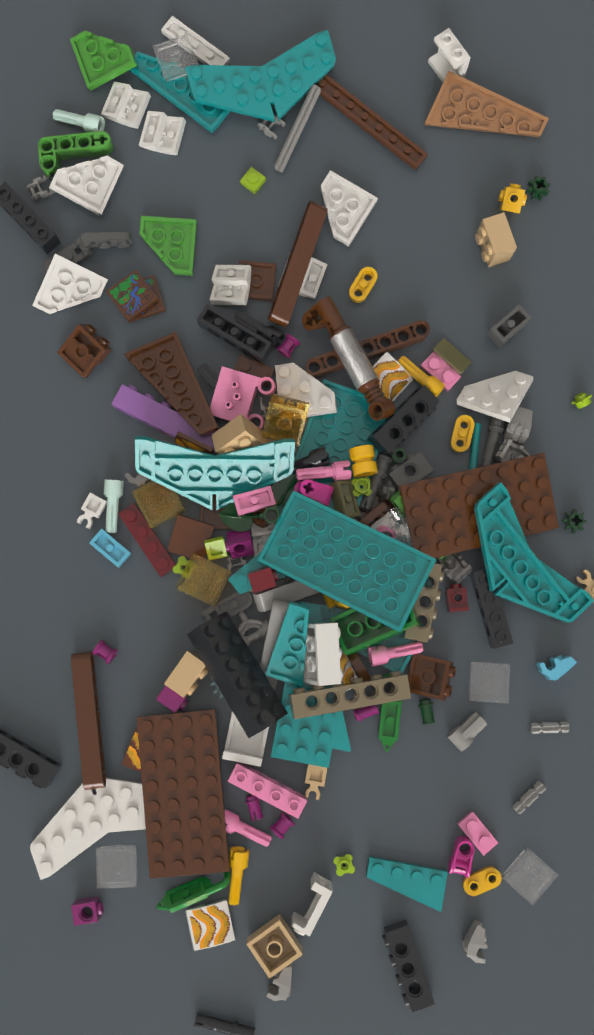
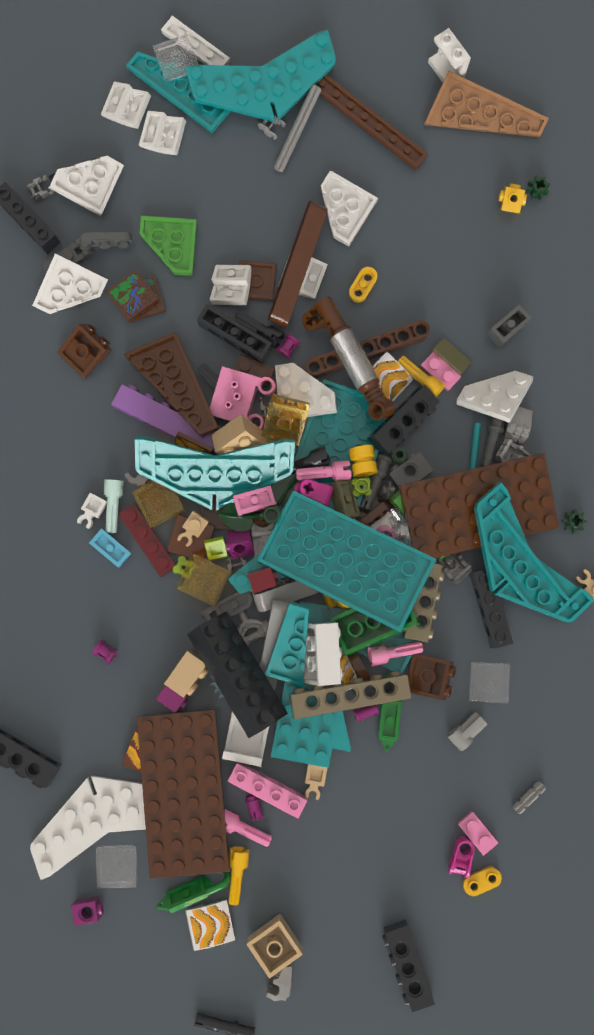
bright green beam [38,131,114,178] -> none
light aqua piece [53,109,105,132] -> none
bright green plate [70,30,138,91] -> none
reddish brown beam [71,651,106,790] -> none
lime plate [240,167,266,194] -> none
magenta bush [269,812,295,839] -> none
white panel [292,872,333,936] -> none
lime plate [333,854,355,876] -> none
teal wing [366,856,448,912] -> none
dark green pin [418,699,435,724] -> none
dark red brick [445,584,469,612] -> none
yellow plate [450,415,475,453] -> none
light grey hand [462,919,488,964] -> none
tan brick [475,212,517,267] -> none
clear plate [501,847,558,905] -> none
light grey axle [530,721,569,734] -> none
medium azure hand [536,655,577,681] -> none
lime plate [571,392,592,409] -> none
none -> tan plate [177,511,210,547]

